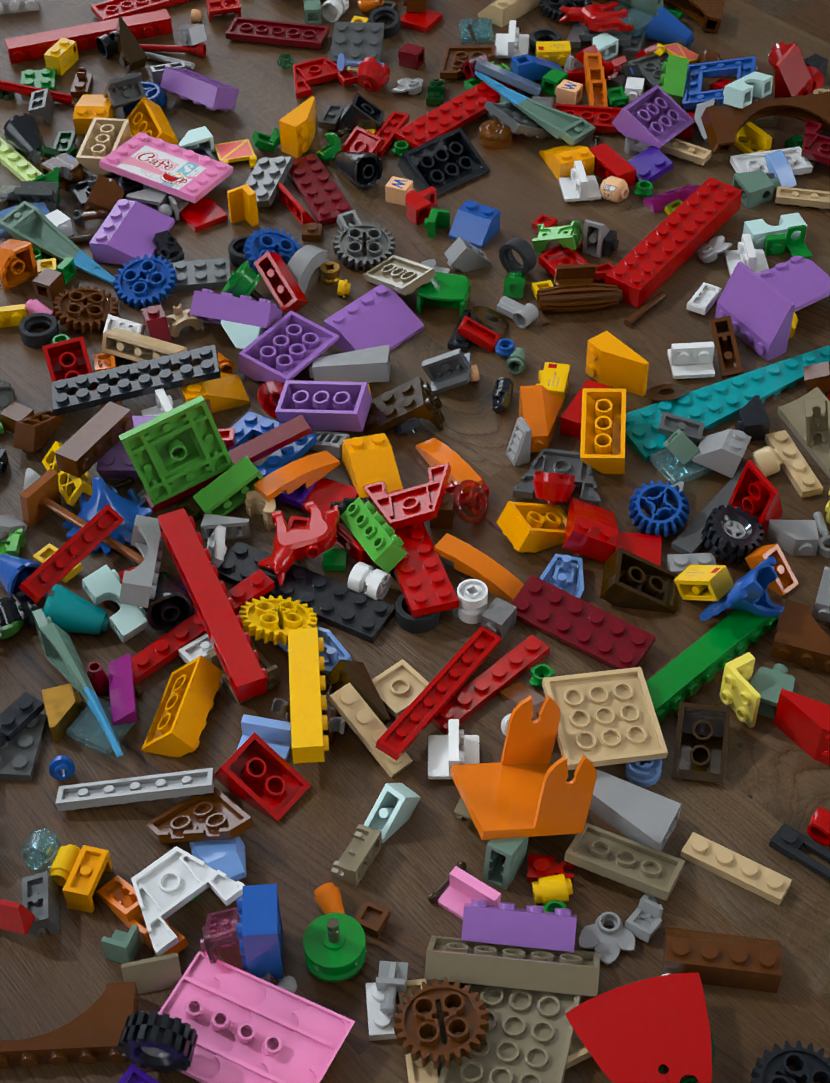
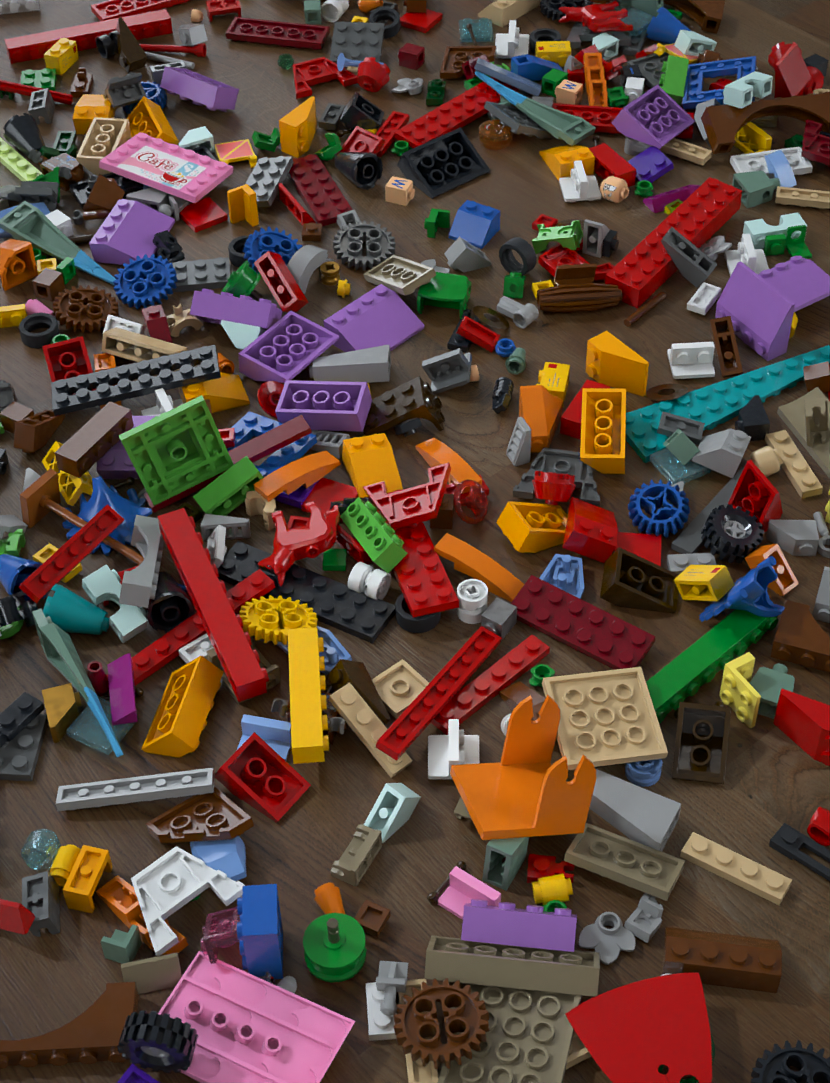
blue plate [49,755,75,780] -> none
red brick [405,186,437,226] -> none
none -> dark grey slope [661,227,717,288]
none -> light aqua slope [674,30,717,56]

